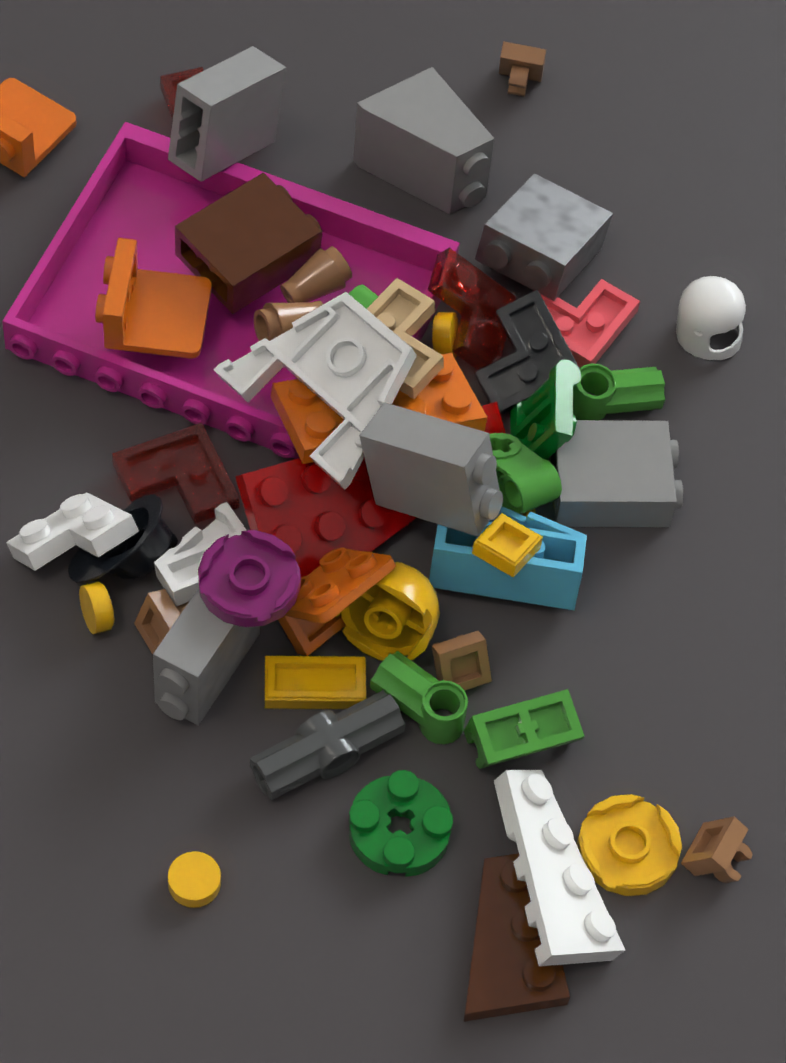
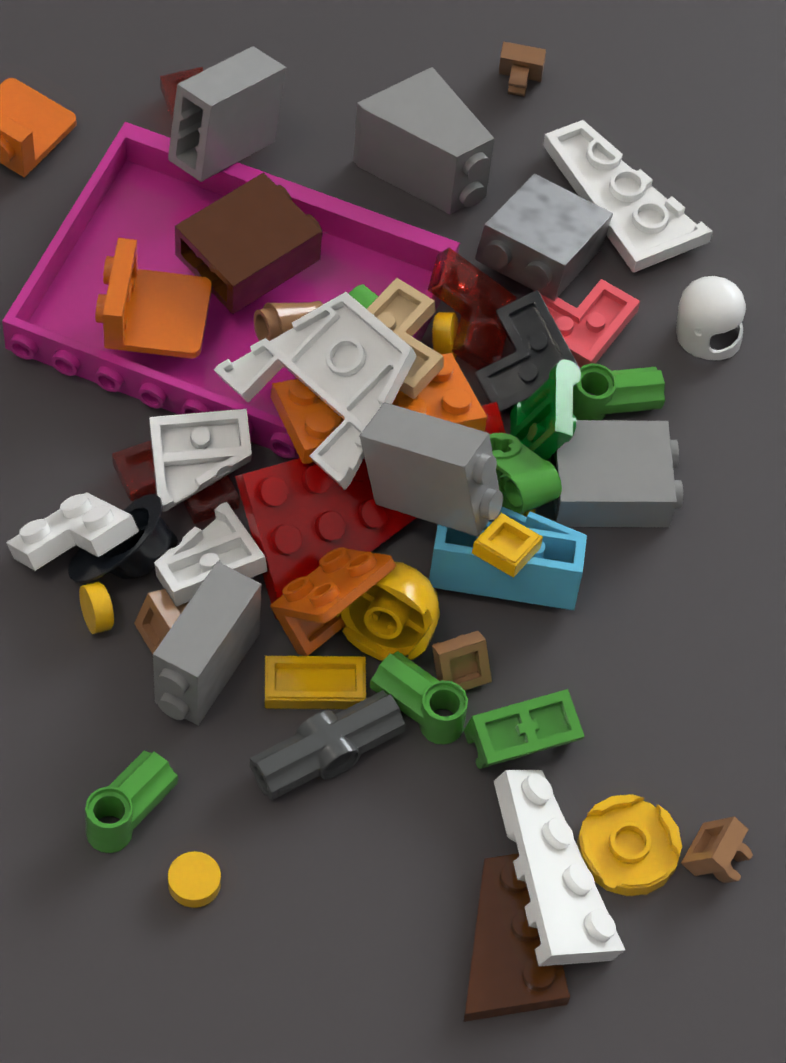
magenta tile [198,530,301,627] -> none
medium nougat cone [280,246,352,303] -> none
green plate [348,770,453,877] -> none
none -> bright green piece [85,750,178,853]
none -> white wing [149,409,252,512]
none -> white wing [543,120,713,273]

